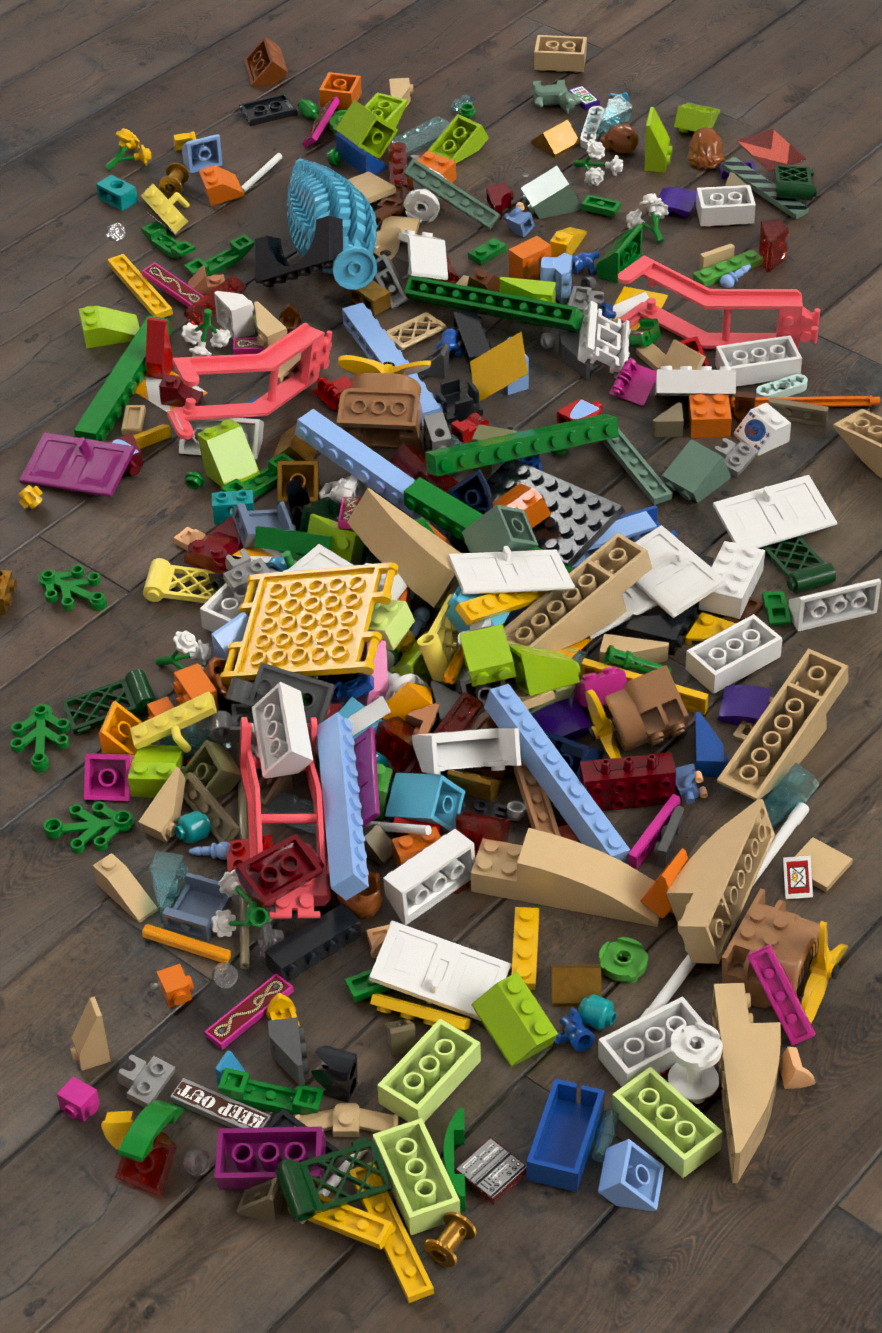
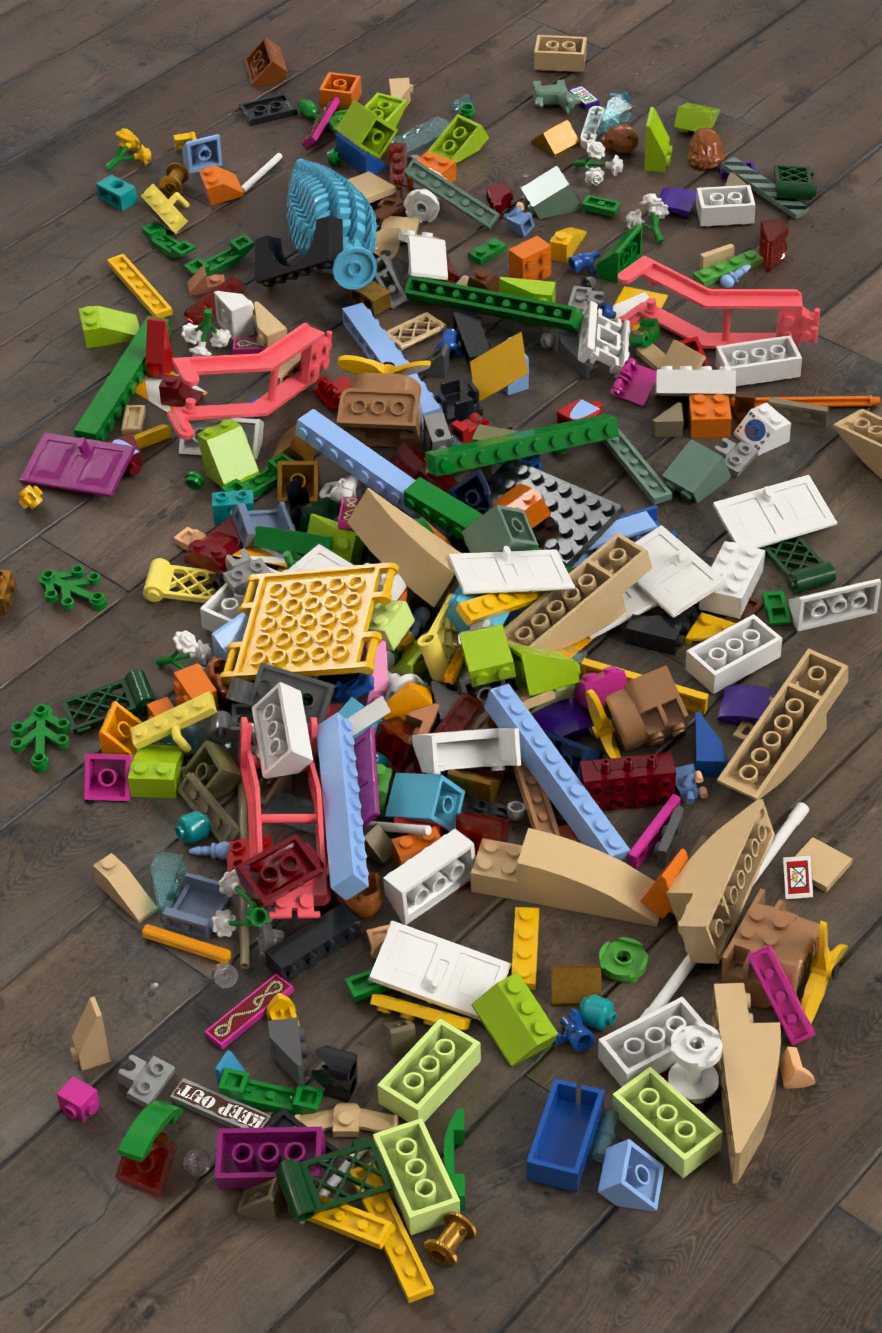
green plant [43,801,135,854] -> none
yellow tile [101,1111,134,1150] -> none
clear tile [106,223,126,242] -> none
tan slope [138,767,186,843] -> none
tile [142,263,208,312] -> none
orange brick [157,964,194,1008] -> none
dark azure tile [266,556,288,572] -> none
reddish brown tile [279,304,302,334] -> none
tile [454,1137,526,1205] -> none
light blue piece [540,253,572,304] -> none
tan slope [599,634,669,668] -> none
green pin [604,645,671,674] -> none
clear red sticker [737,129,806,171] -> none
light aqua beam [756,374,808,397] -> none
clear light blue slope [764,763,820,828] -> none

